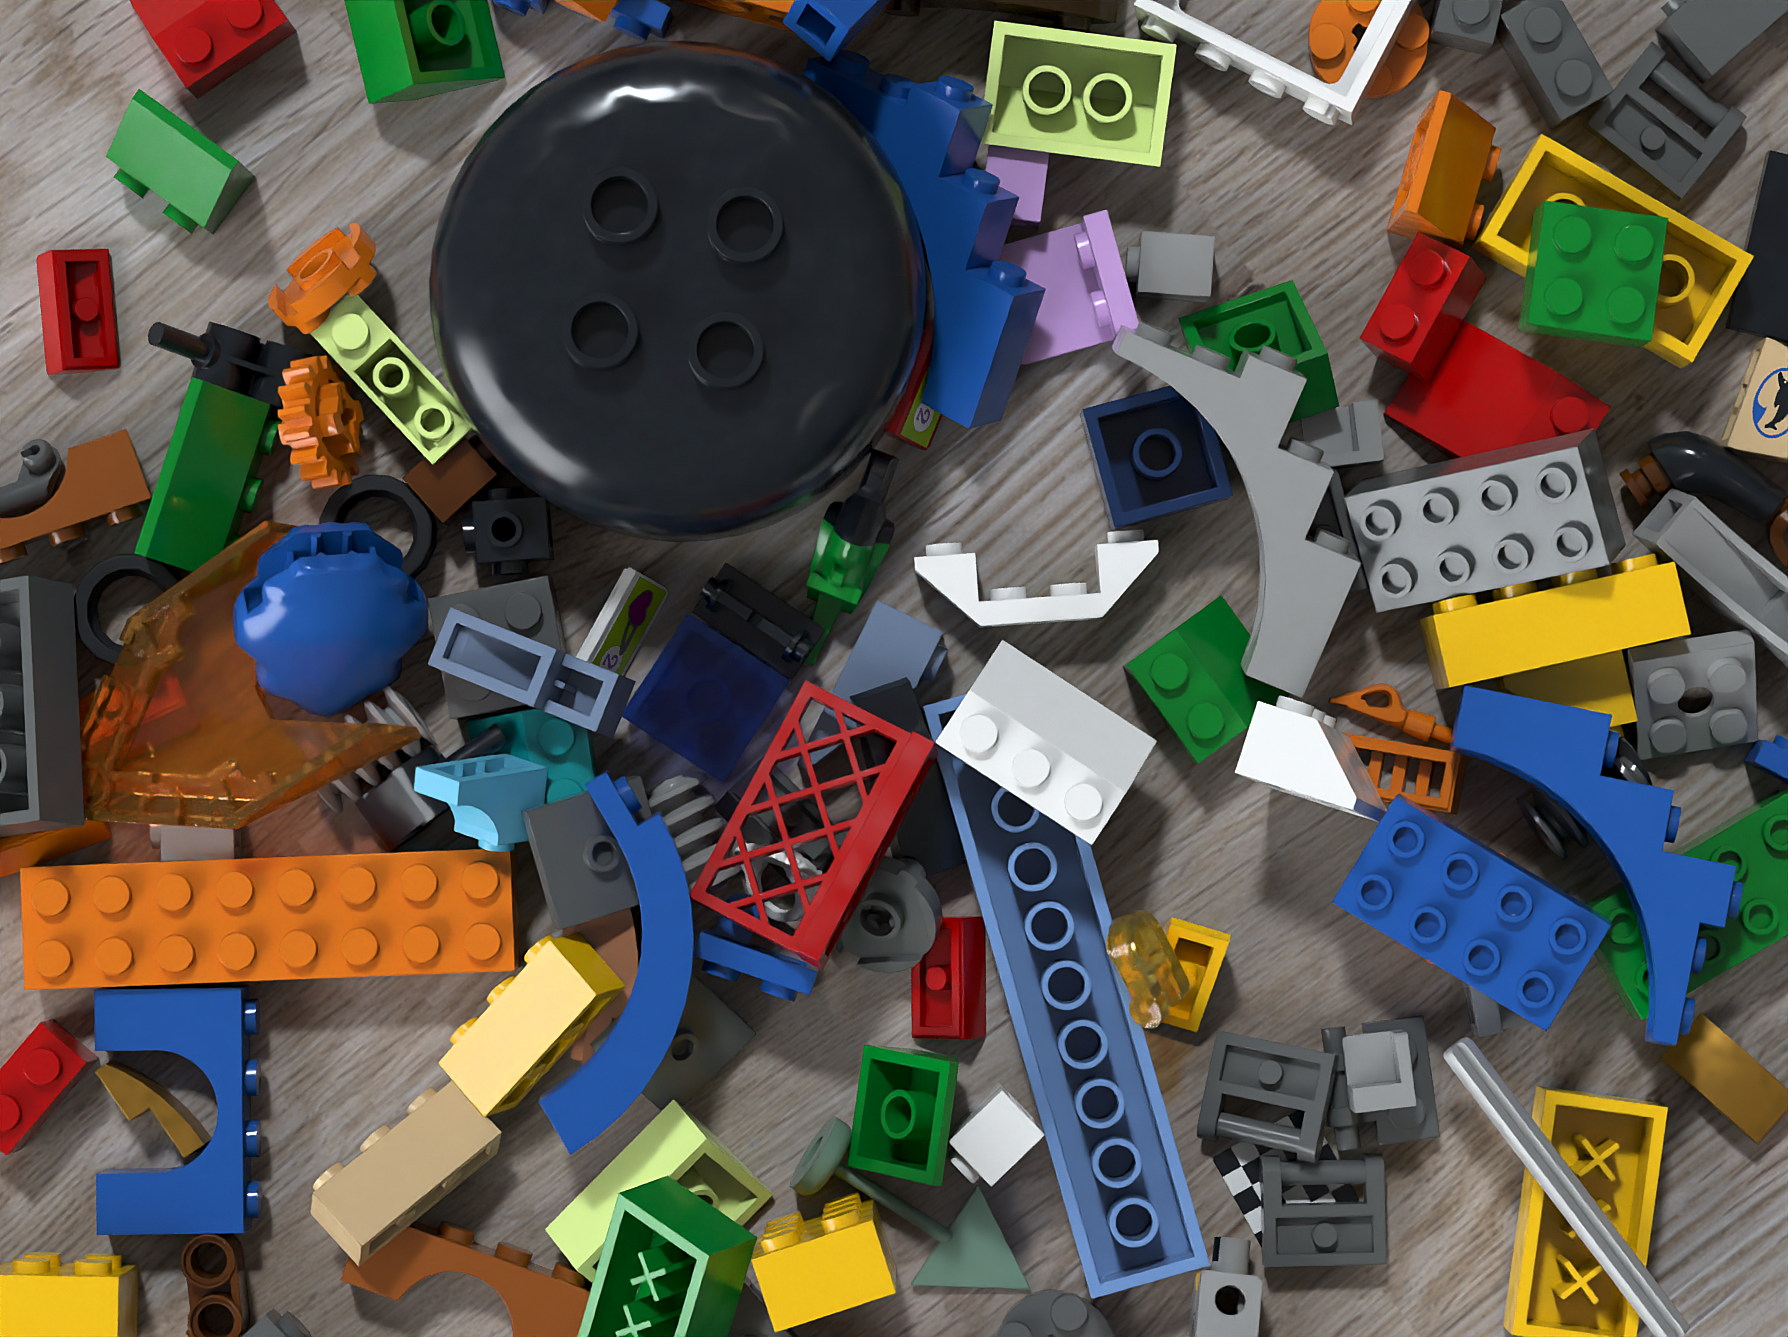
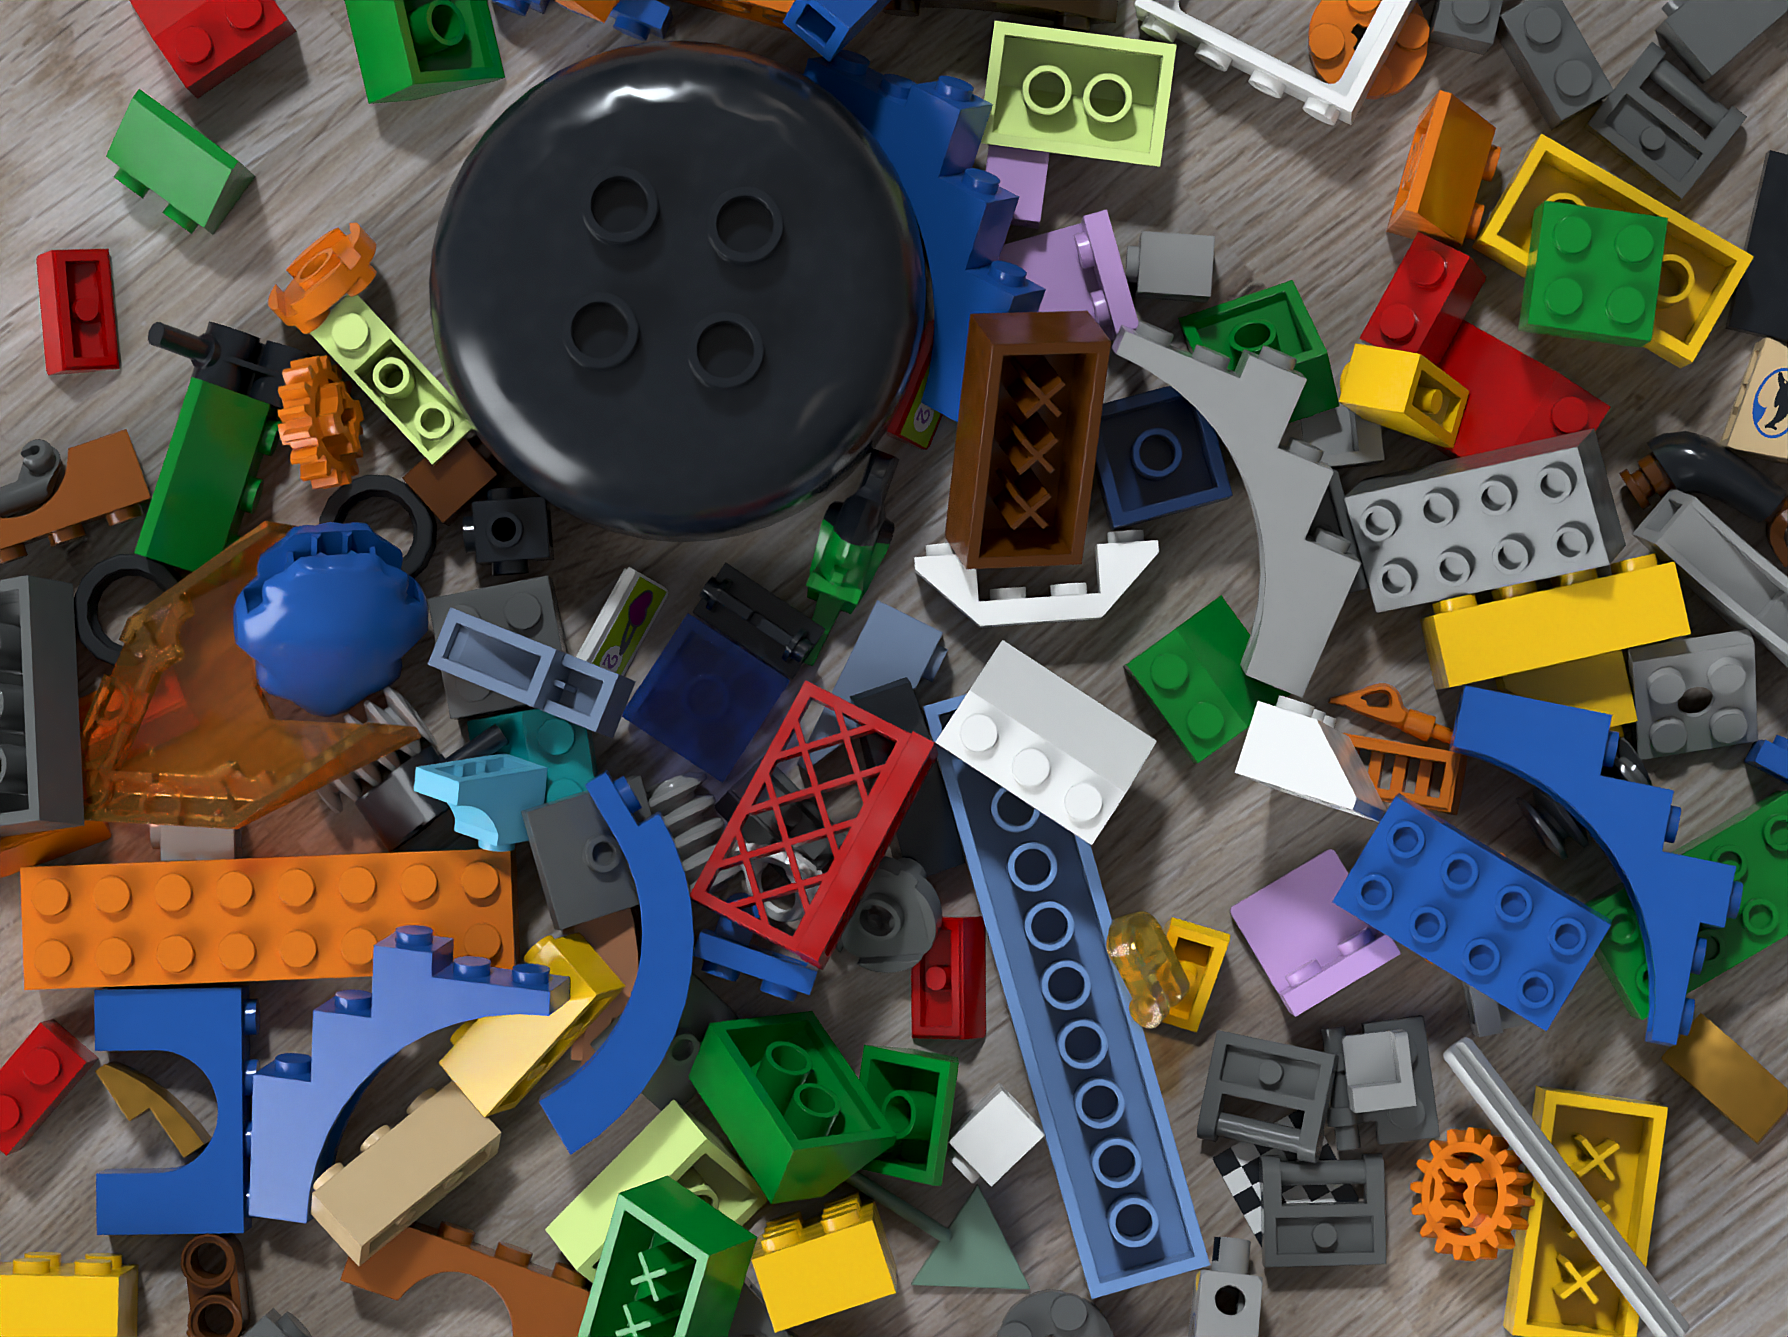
none -> arch [249,925,570,1223]
none -> green slope [688,1011,897,1204]
none -> reddish brown brick [944,311,1111,569]
none -> lavender bracket [1230,849,1401,1017]
none -> yellow slope [1338,343,1469,449]
none -> orange gear [1410,1127,1535,1261]

